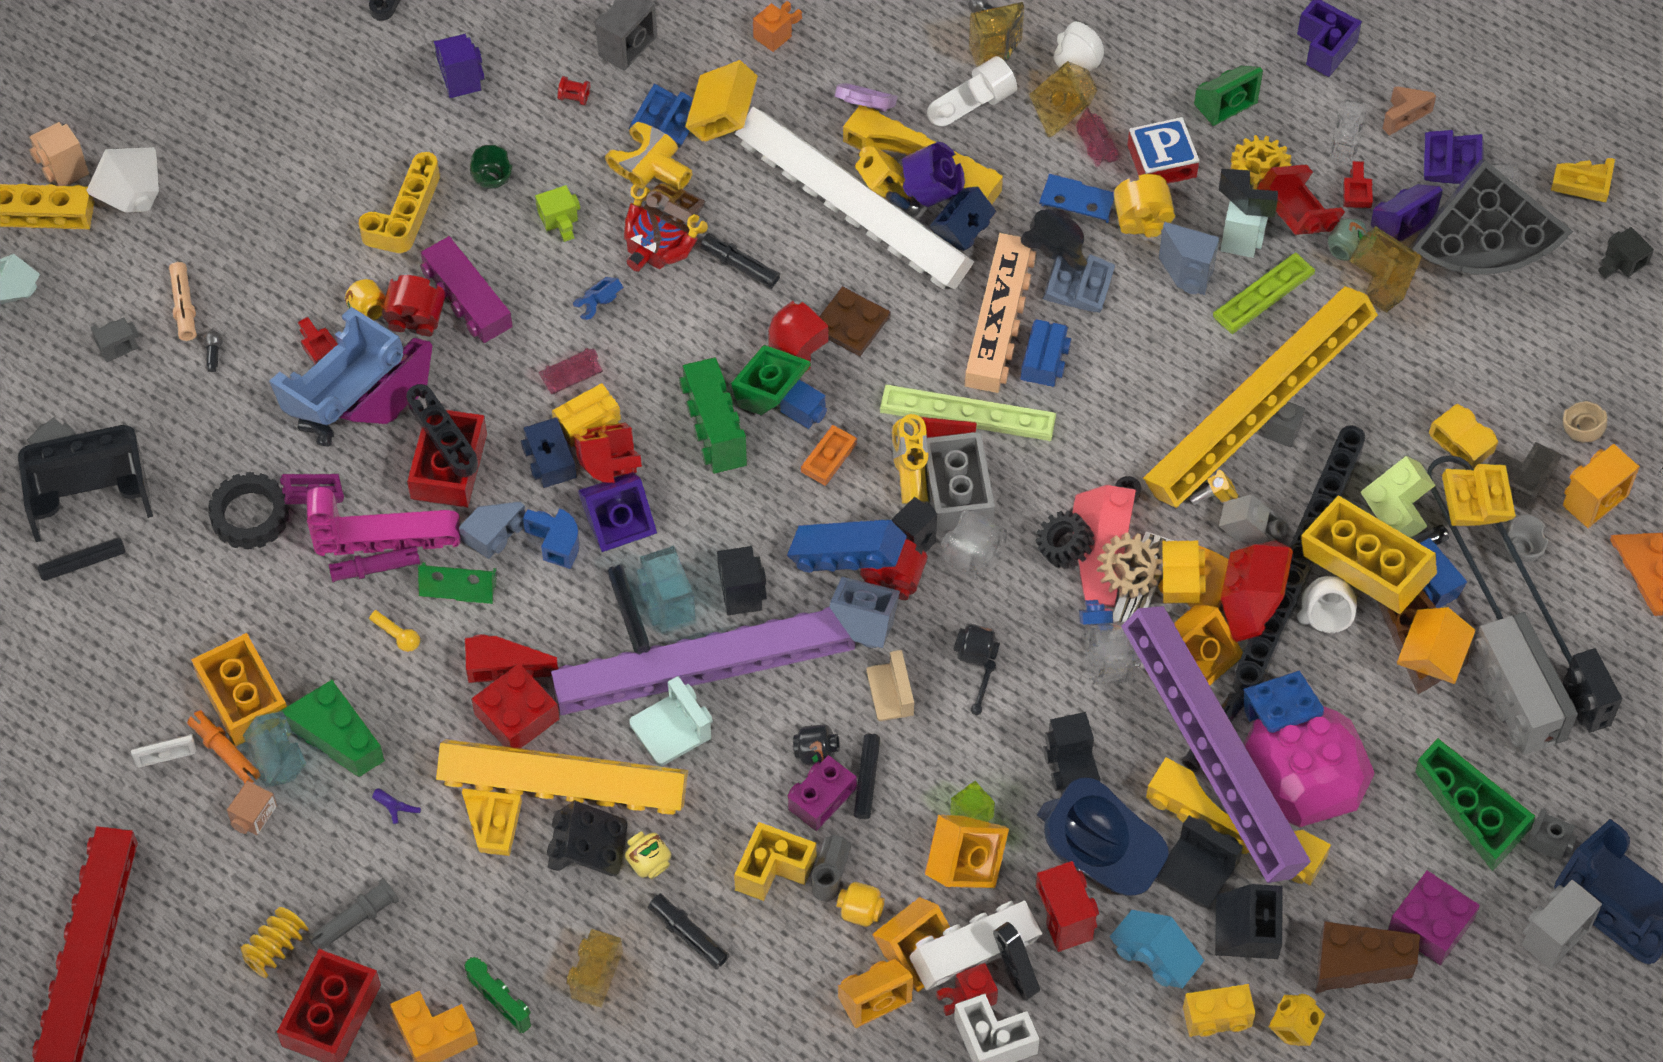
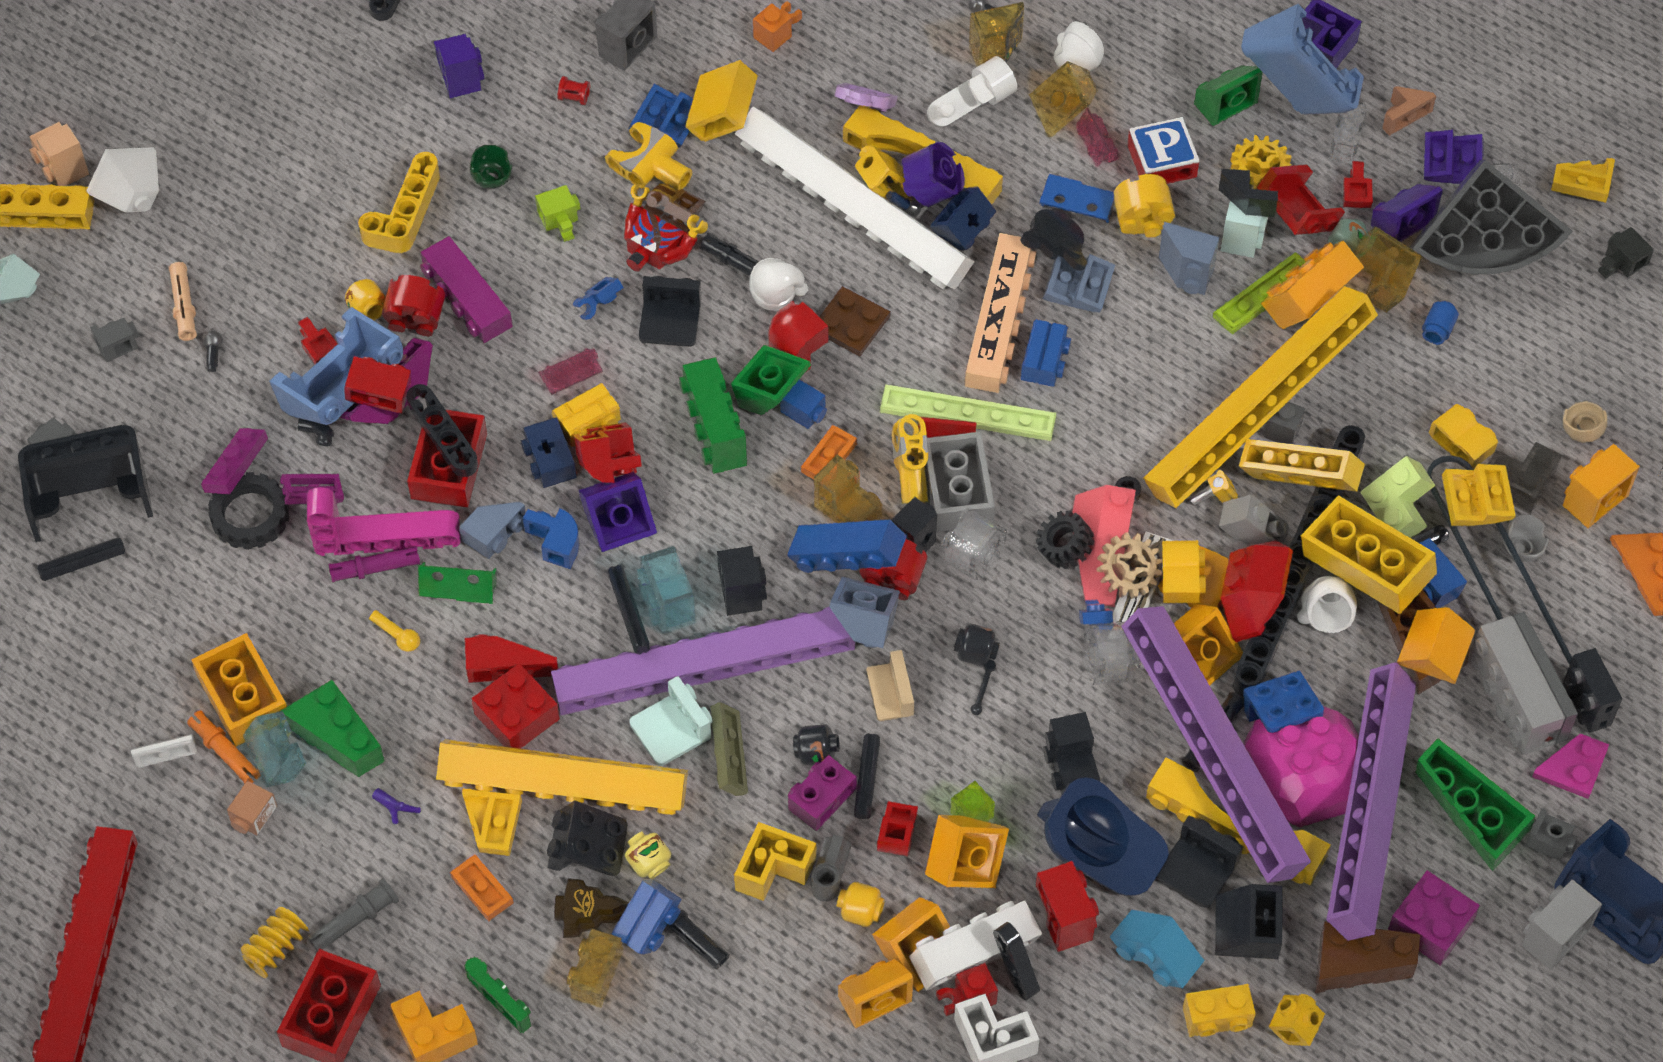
none -> magenta plate [201,428,268,494]
none -> red brick [344,356,411,414]
none -> orange plate [450,854,514,922]
none -> dark brown rock [554,878,629,938]
none -> brick [611,879,682,954]
none -> black bracket [639,276,702,347]
none -> olive plate [711,702,748,796]
none -> white piece [749,258,808,311]
none -> clear yellow brick [814,454,882,523]
none -> red brick [877,801,918,857]
none -> yellow brick [1239,439,1365,492]
none -> medium blue windscreen [1241,4,1364,115]
none -> light orange brick [1261,240,1364,329]
none -> medium lavender brick [1327,662,1416,941]
none -> blue brick [1422,301,1459,345]
none -> dark pink wing [1532,733,1609,799]

